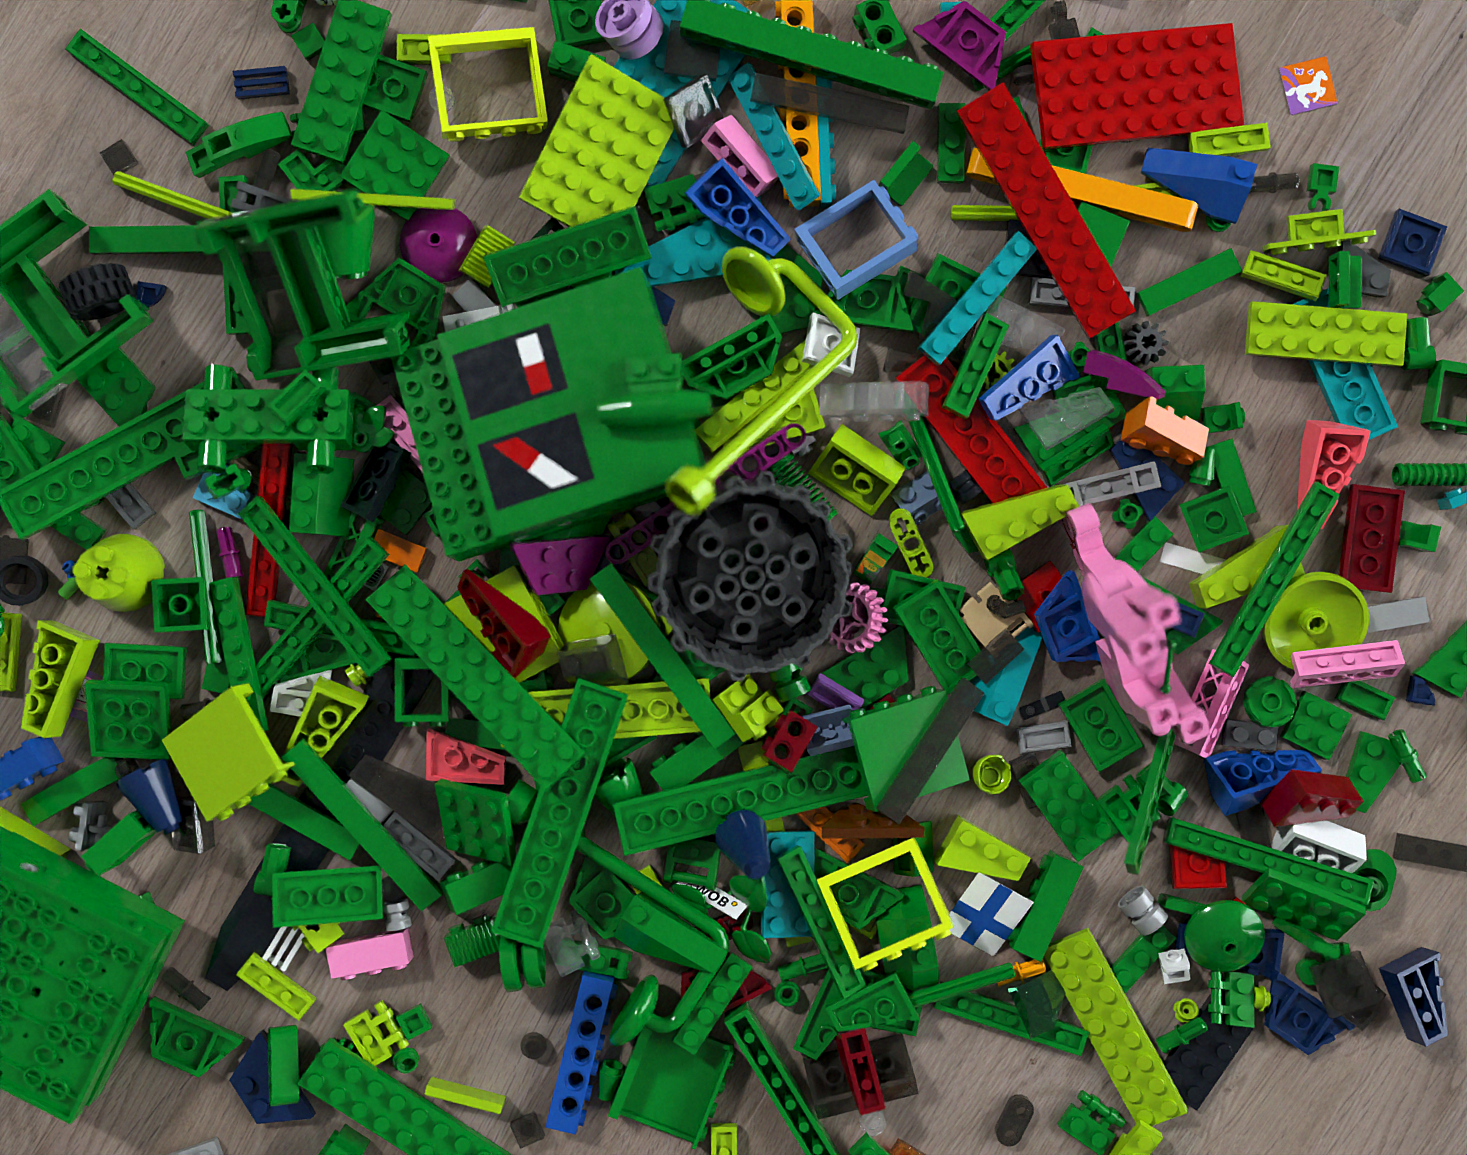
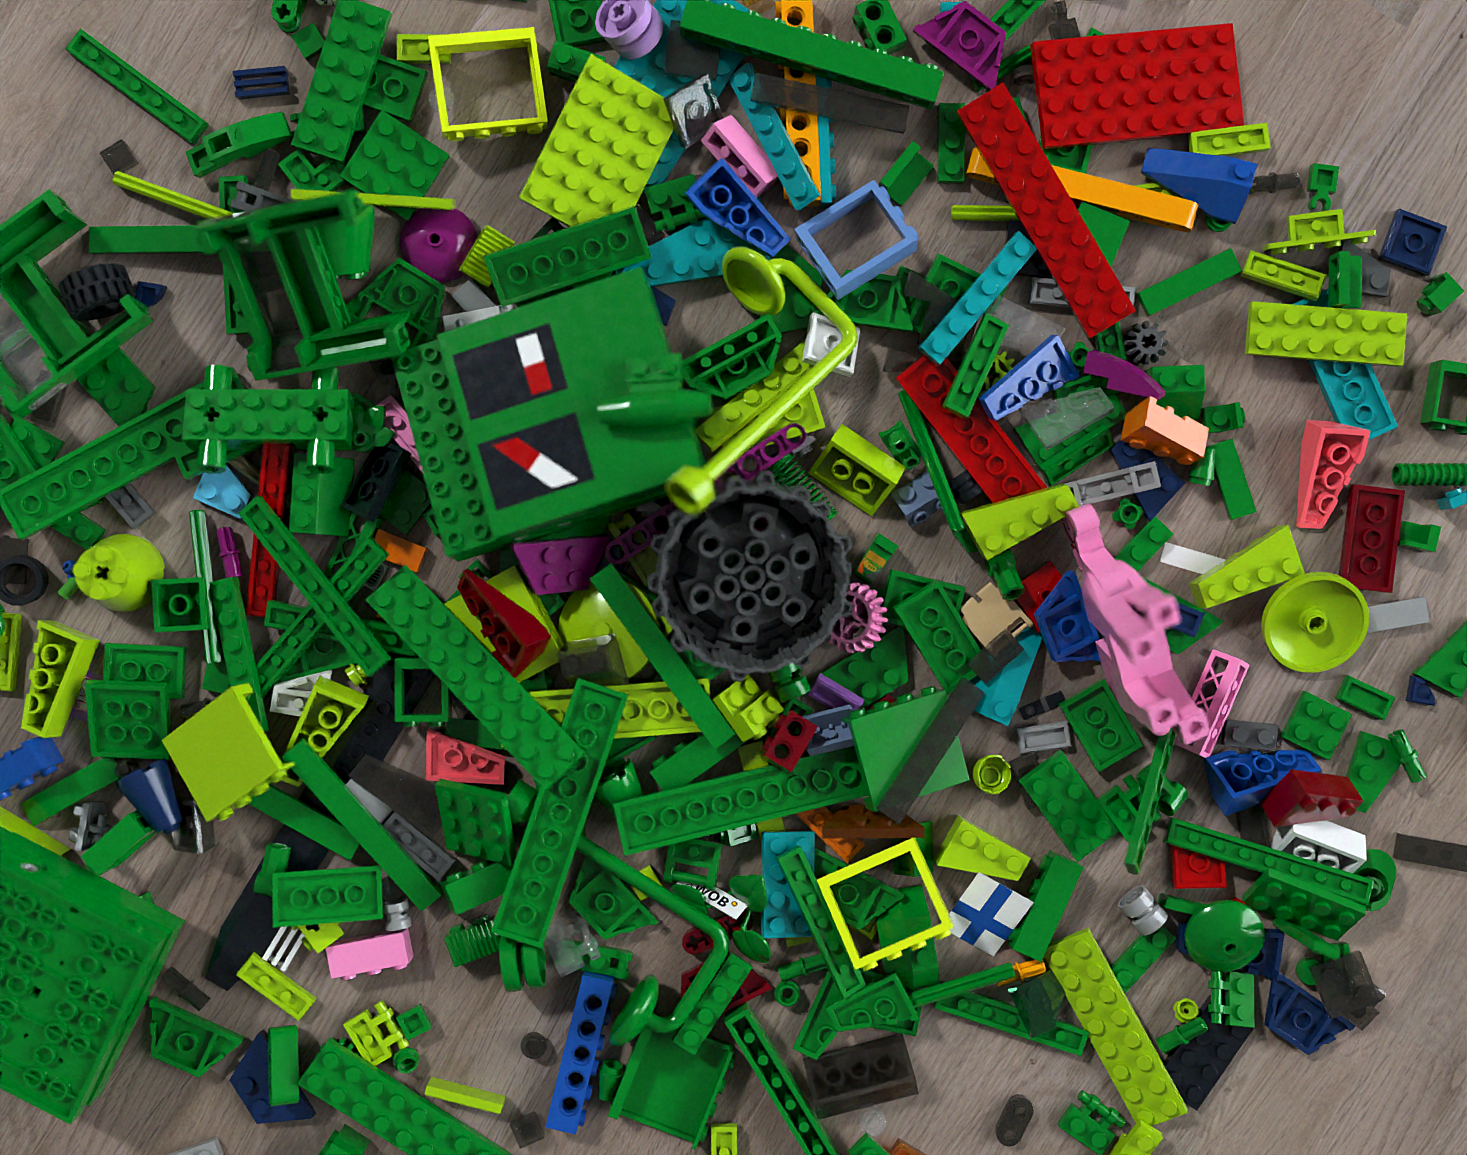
green animal [205,464,252,500] -> none
green tile [267,369,326,426] -> none
green wedge [614,892,728,974] -> none
dark blue cone [715,810,770,879] -> none
clear brick [820,381,929,422] -> none
dark red slope [835,1028,886,1116] -> none
lime beam [889,508,934,577] -> none
clear smoke arm [986,595,1026,619] -> none
white bracket [1158,949,1191,984] -> none
green hinge [1160,639,1177,694] -> none
green plate [1179,485,1249,553] -> none
green tile [1208,482,1340,677] -> none
green tile [1243,676,1297,728] -> none
lime plate [1254,985,1271,1012] -> none
sticker [1279,56,1338,115] -> none
bright pink fence [1290,640,1405,688] -> none
dark blue wedge [1378,947,1448,1047] -> none
green piece [1401,317,1436,370] -> none

